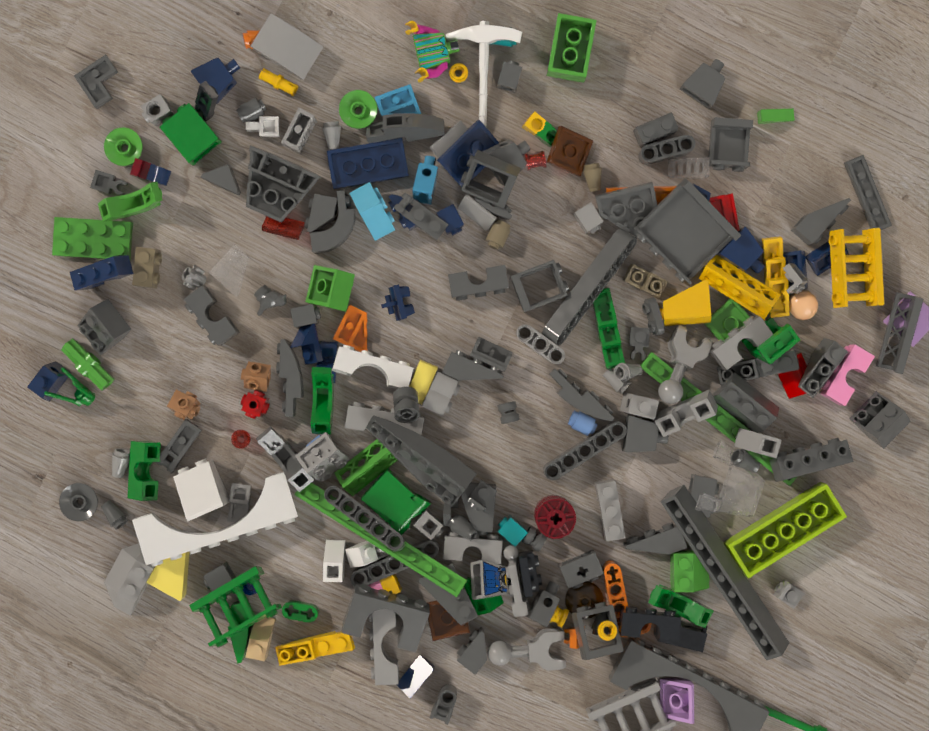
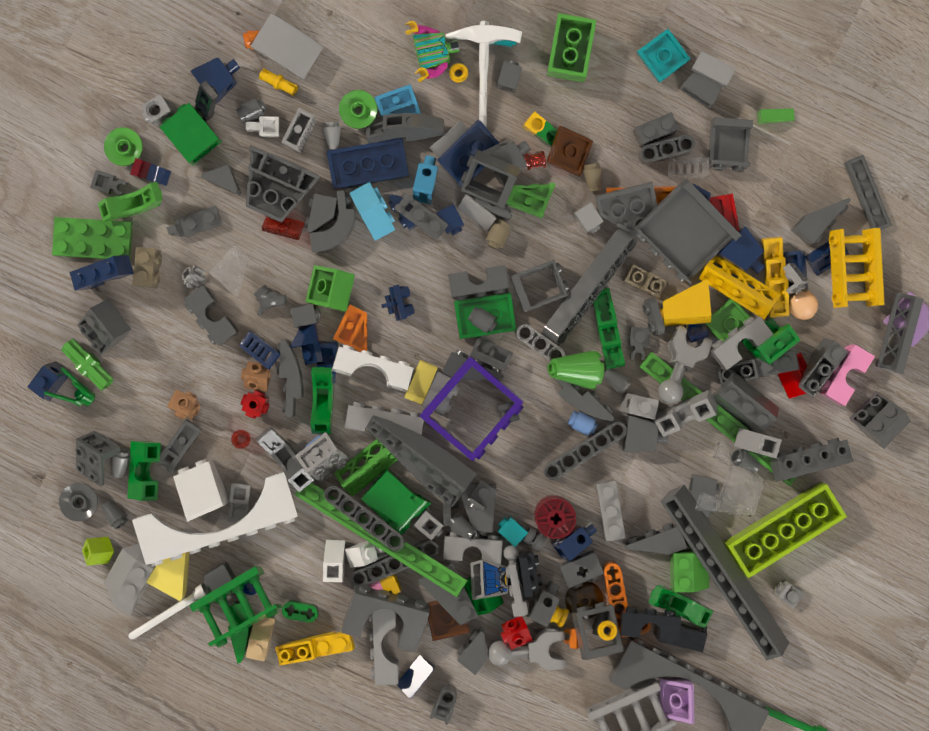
dark grey plate [74,54,118,109] -> none
dark grey wheel [393,387,420,423] -> none
light grey cone [614,363,642,382] -> none
none -> dark grey bracket [75,431,120,487]
none -> lime panel [82,537,114,566]
none -> white piece [128,583,210,640]
none -> dark grey hinge [166,206,223,237]
none -> dark blue slope [239,331,281,370]
none -> dark purple window [420,356,524,461]
none -> green plate [454,293,516,339]
none -> dark grey brick [468,307,498,333]
none -> red brick [500,616,533,650]
none -> bright green wing [506,183,555,219]
none -> bright green cone [547,351,604,389]
none -> dark blue torso [551,522,597,561]
none -> teal plate [636,28,691,83]
none -> plate [683,323,709,343]
none -> light grey tile [691,51,735,88]

